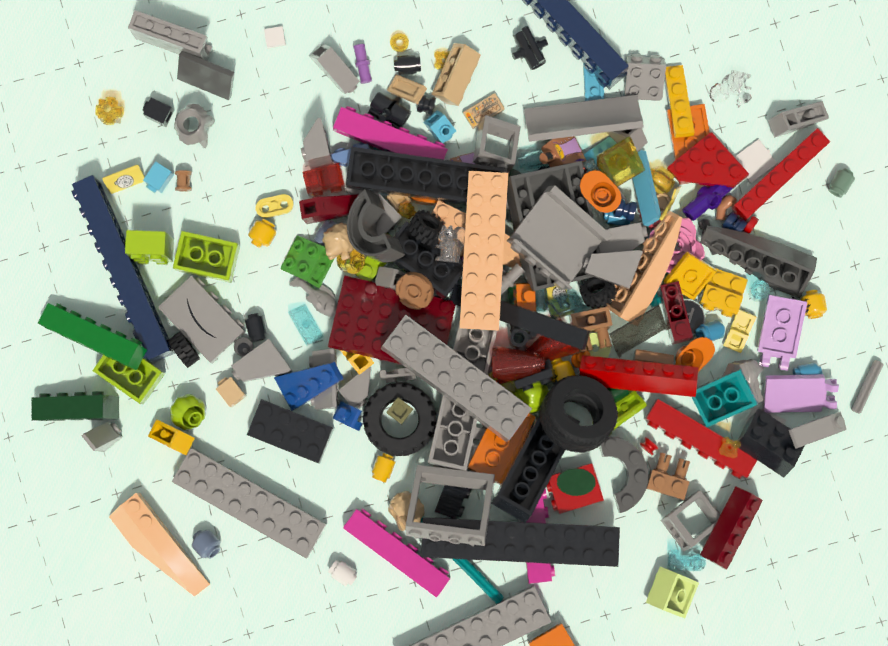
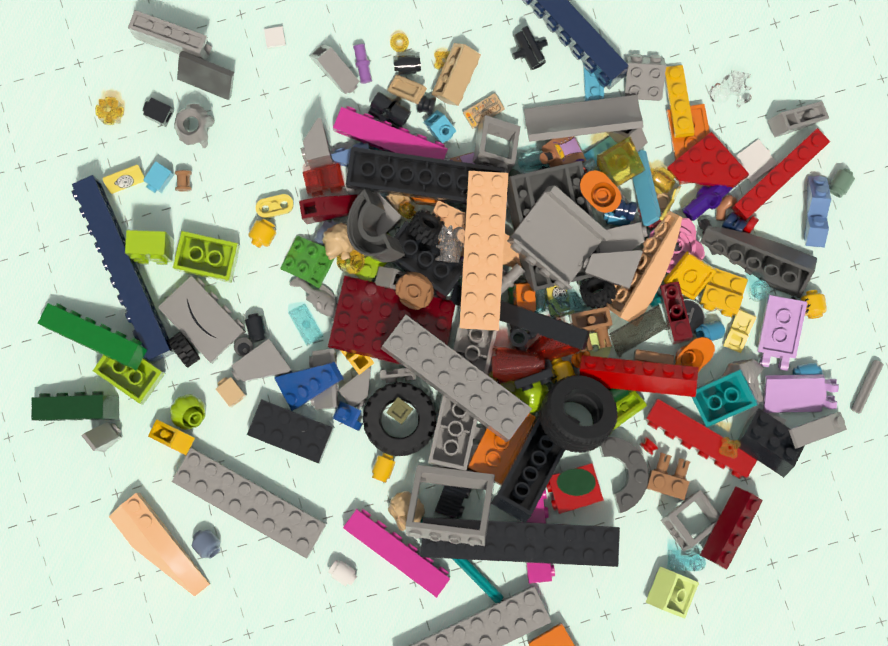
none -> medium blue arch [804,176,831,248]

